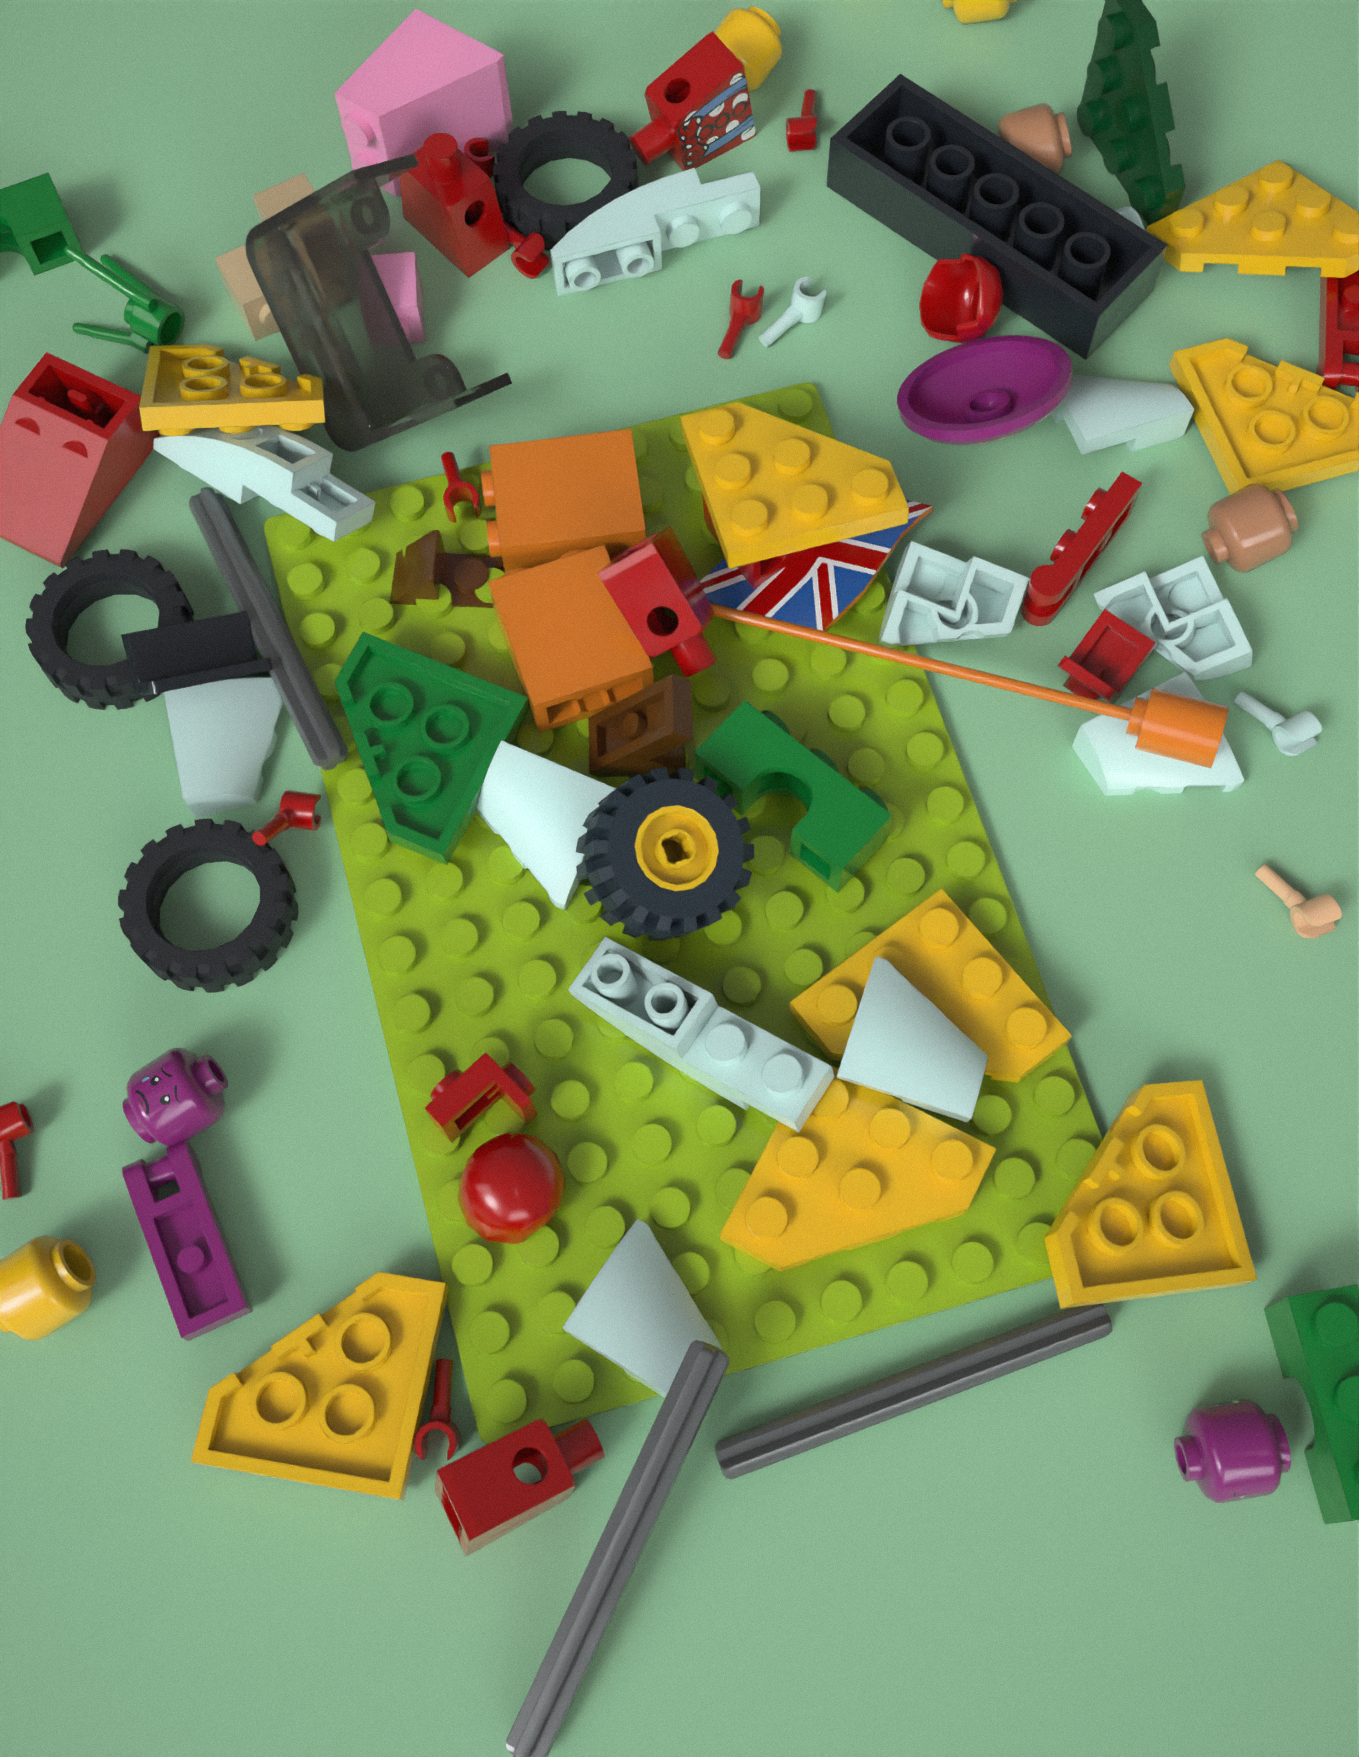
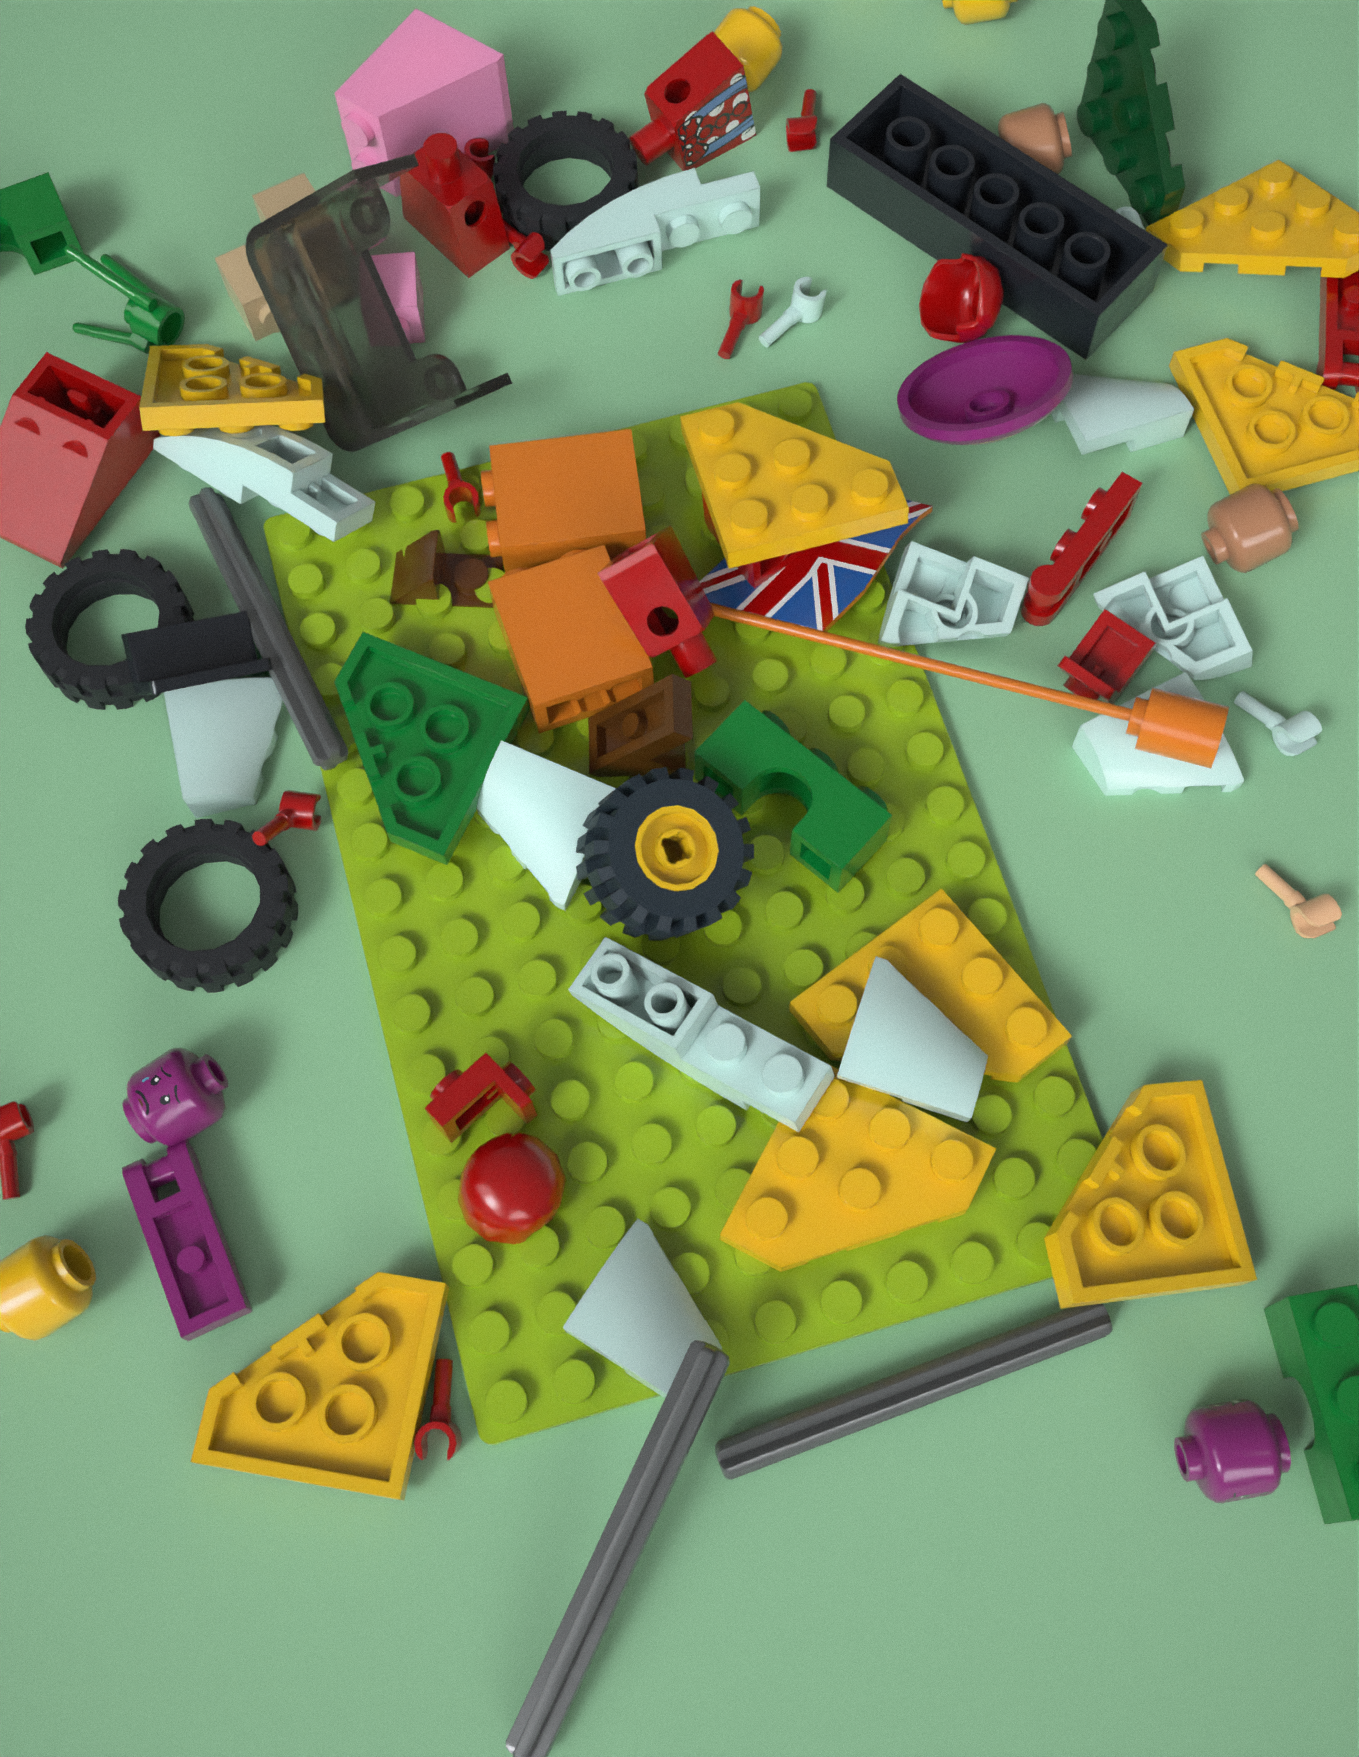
red torso [435,1418,605,1556] -> none

